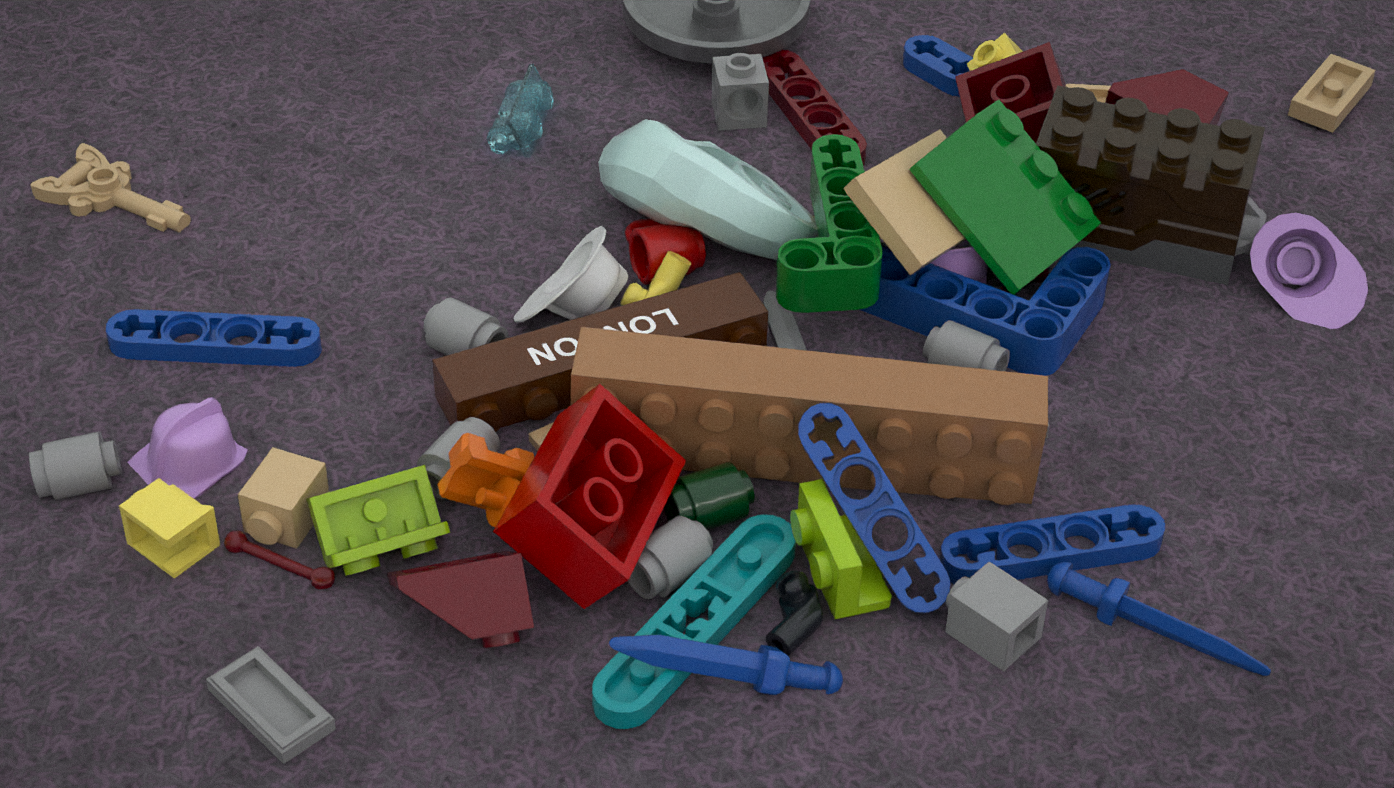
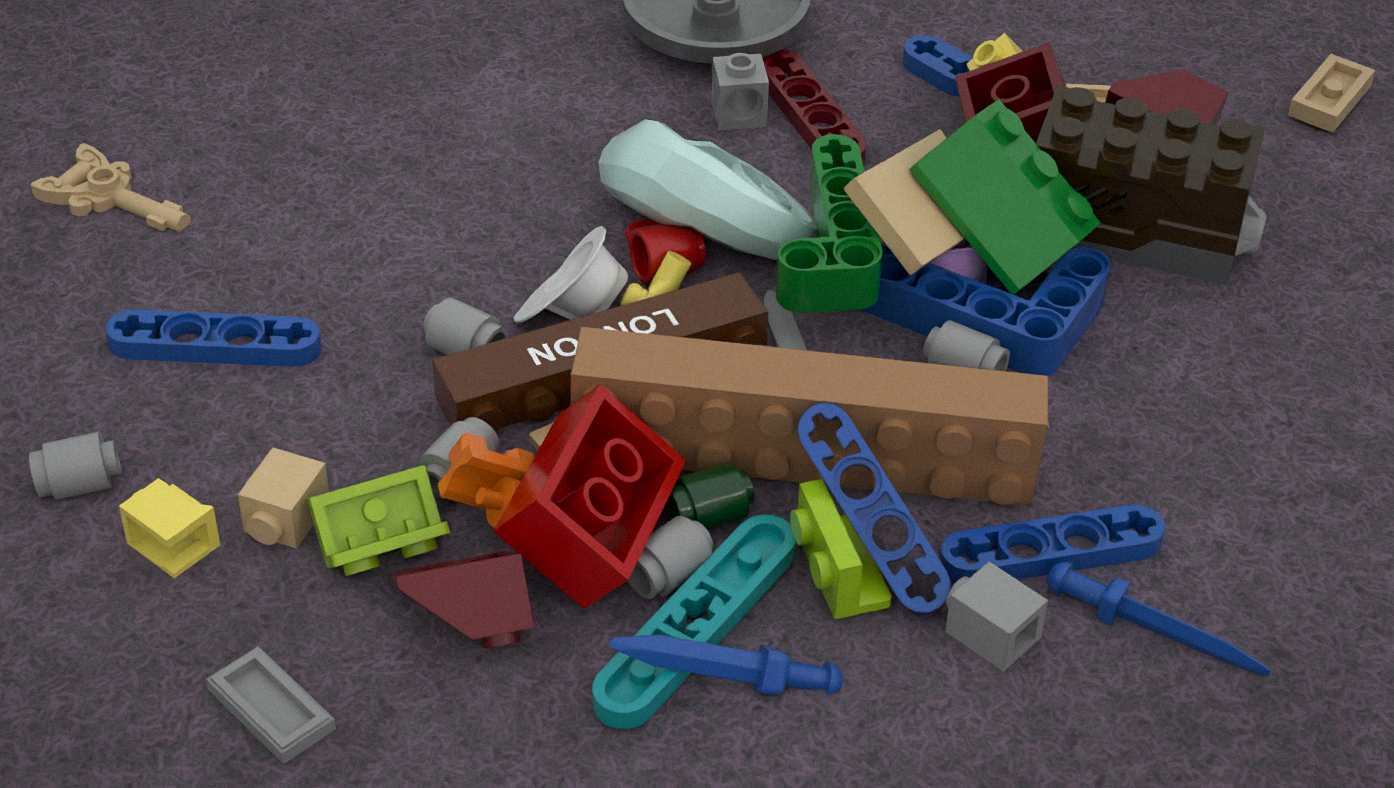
lavender piece [127,397,248,499] -> none
dark red hinge [224,530,335,589] -> none
clear light blue hinge [487,63,554,158] -> none
black arm [766,570,823,656] -> none
lavender piece [1250,213,1368,329] -> none

